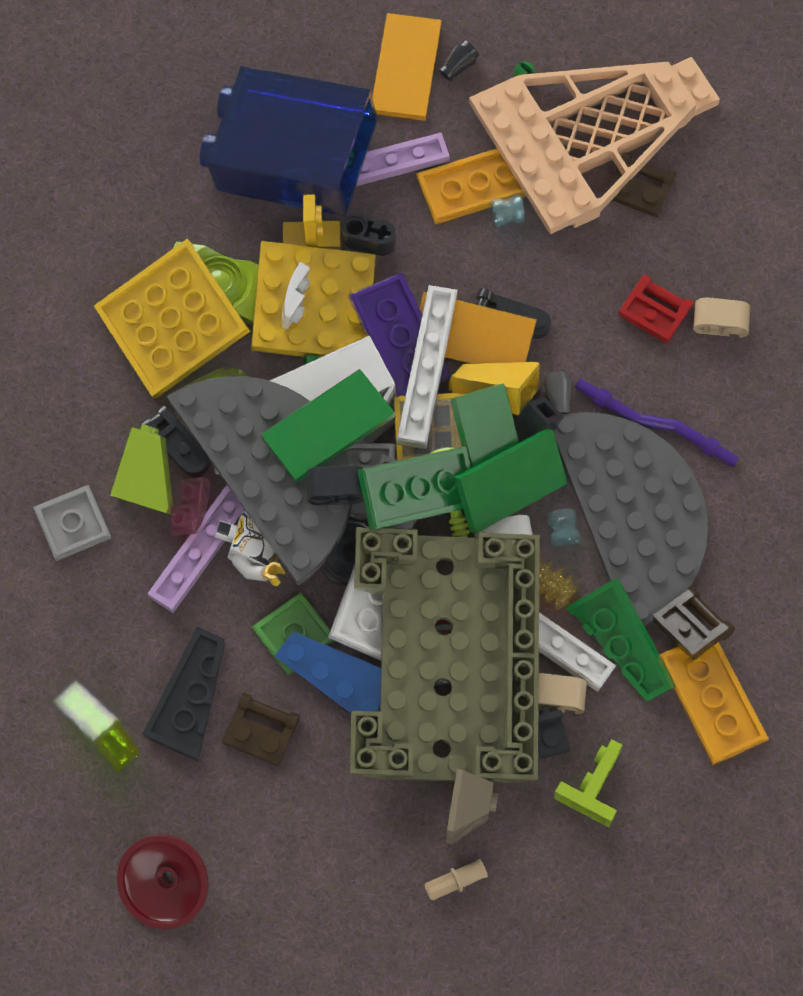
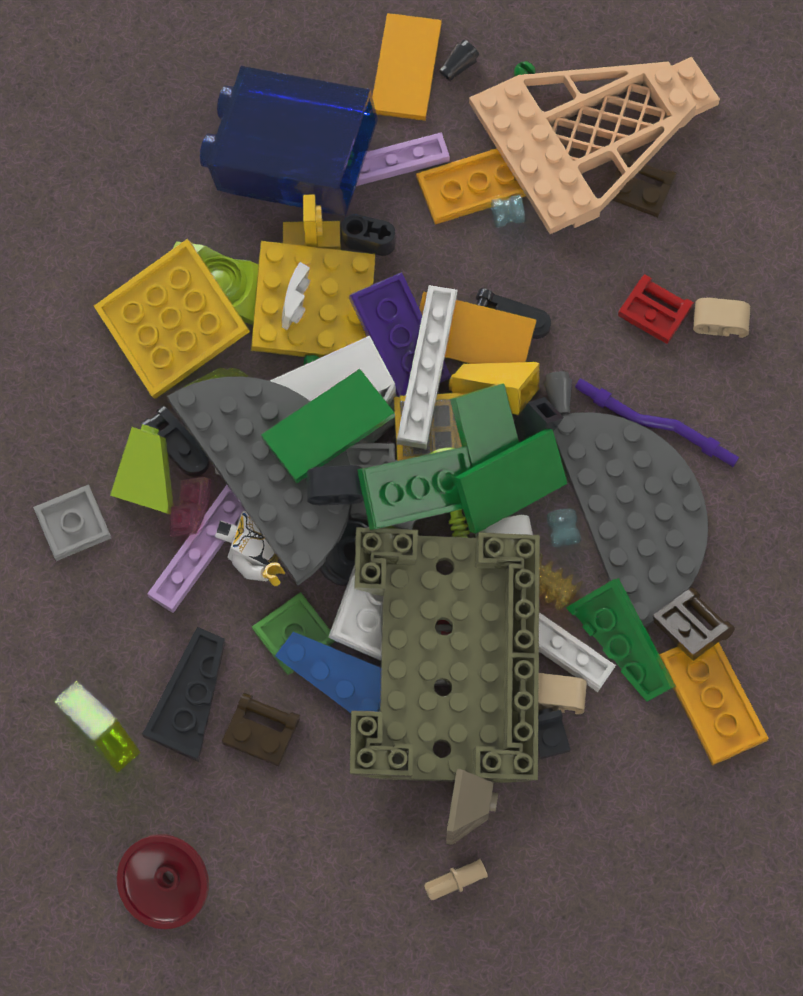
lime bracket [554,739,623,827] -> none

